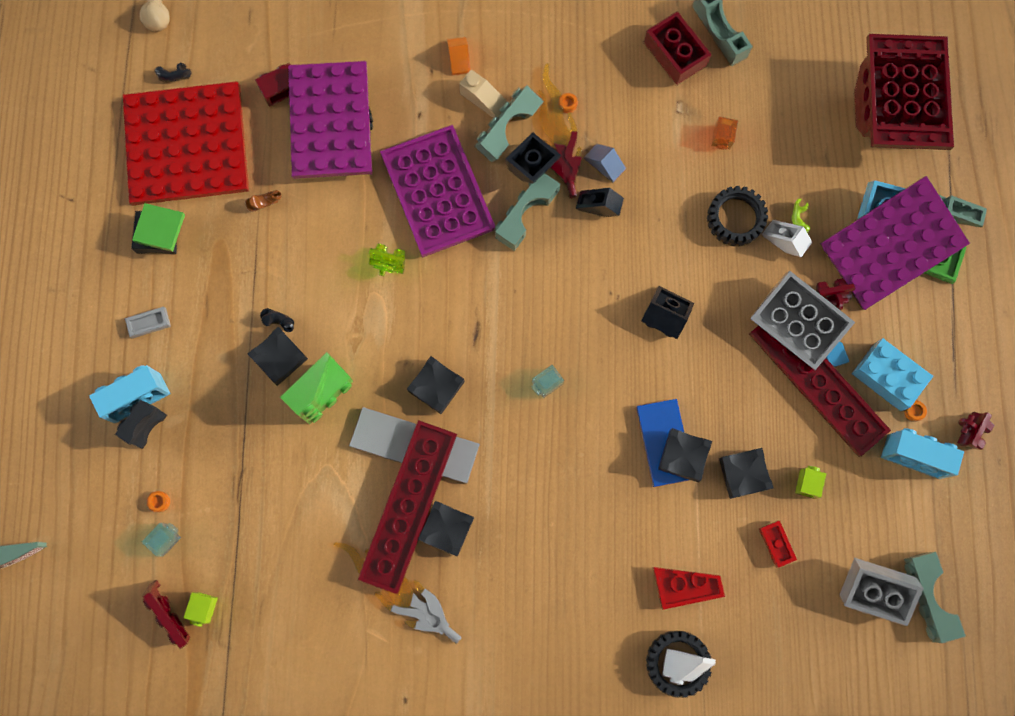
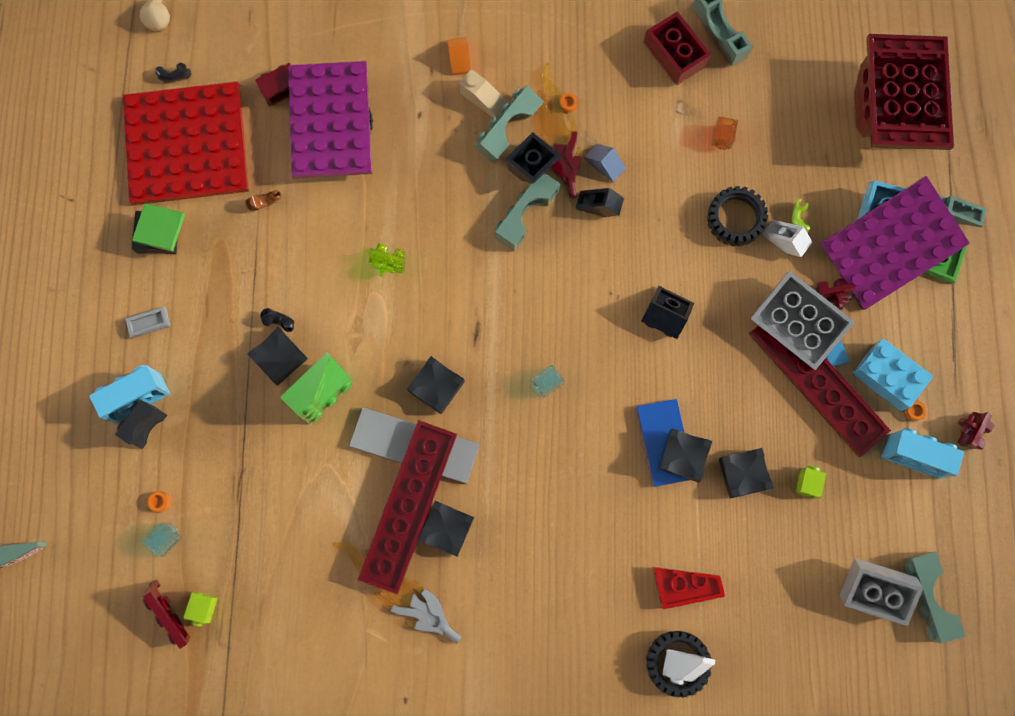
magenta plate [380,125,495,258] -> none
red plate [759,520,797,568] -> none

